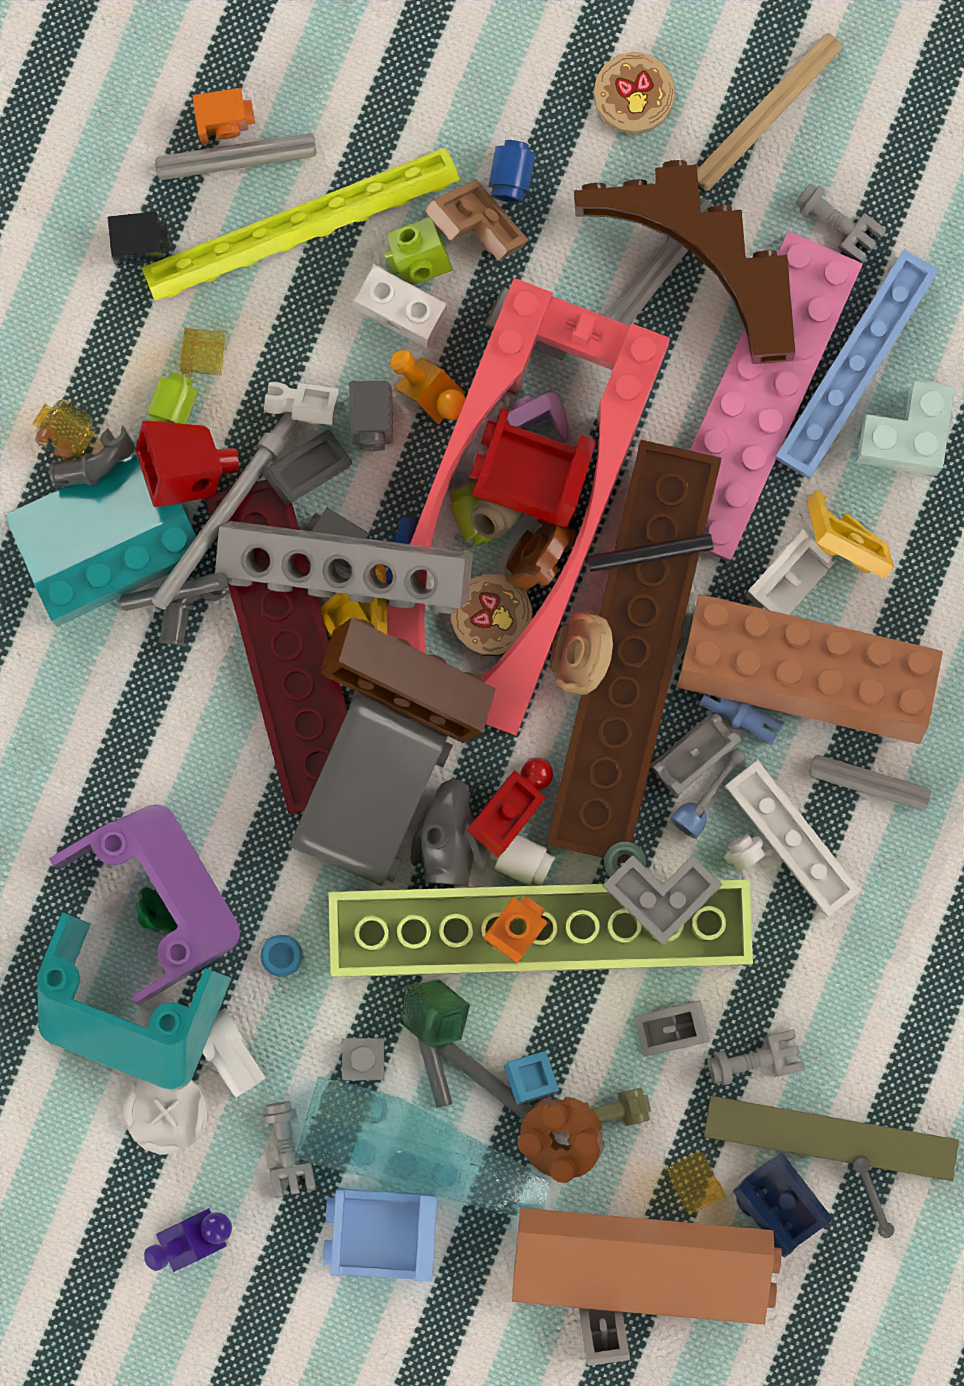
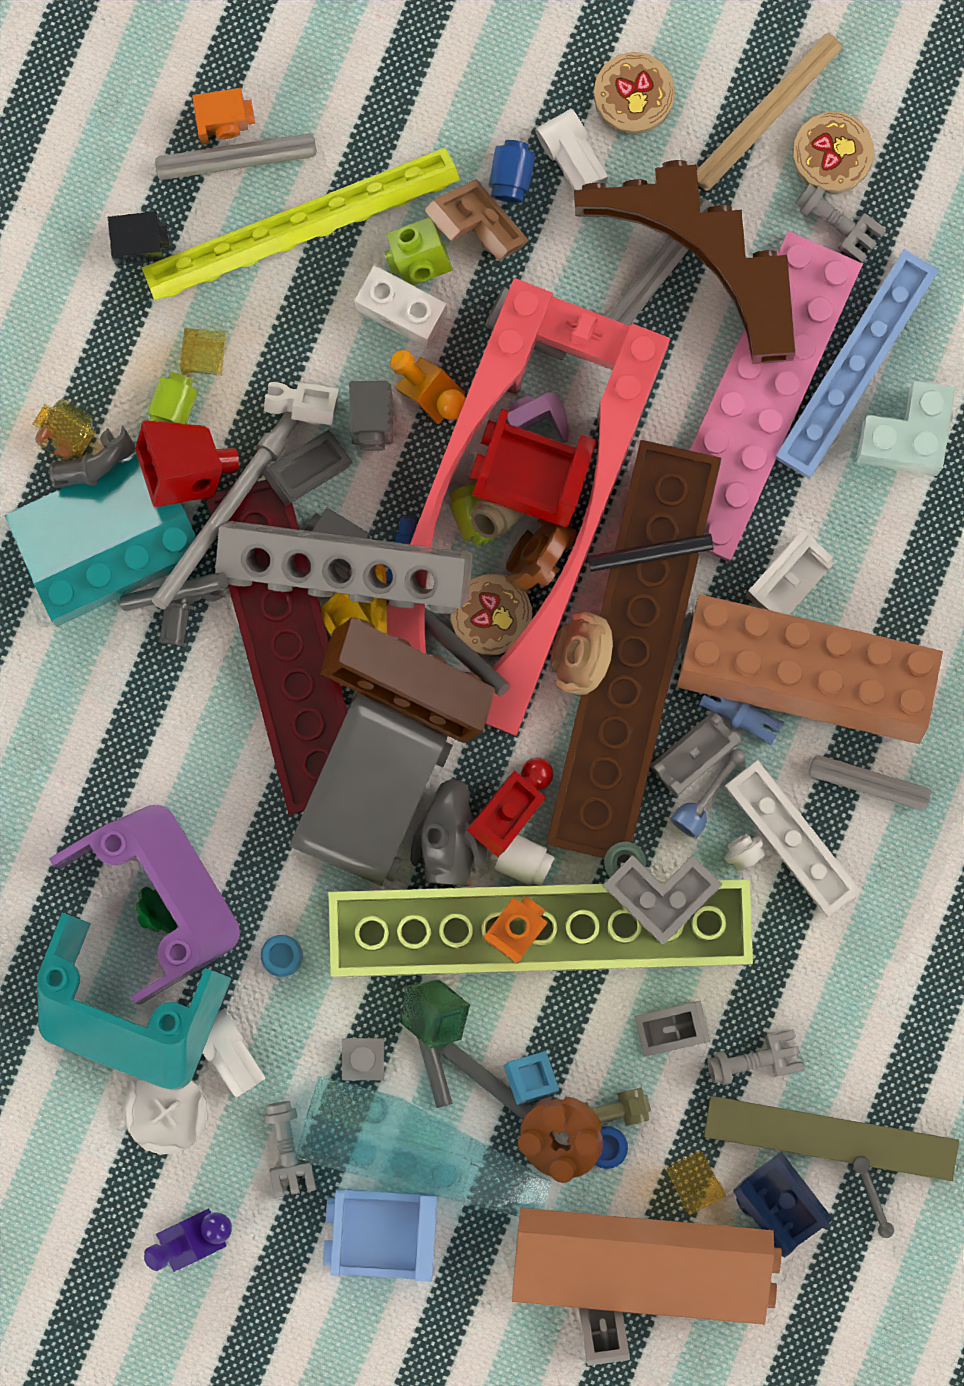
yellow wing [807,490,894,579] -> none
none -> dark grey bar [425,607,510,696]
none -> white piece [535,109,608,190]
none -> blue tile [595,1126,628,1169]
none -> tile [792,111,874,194]

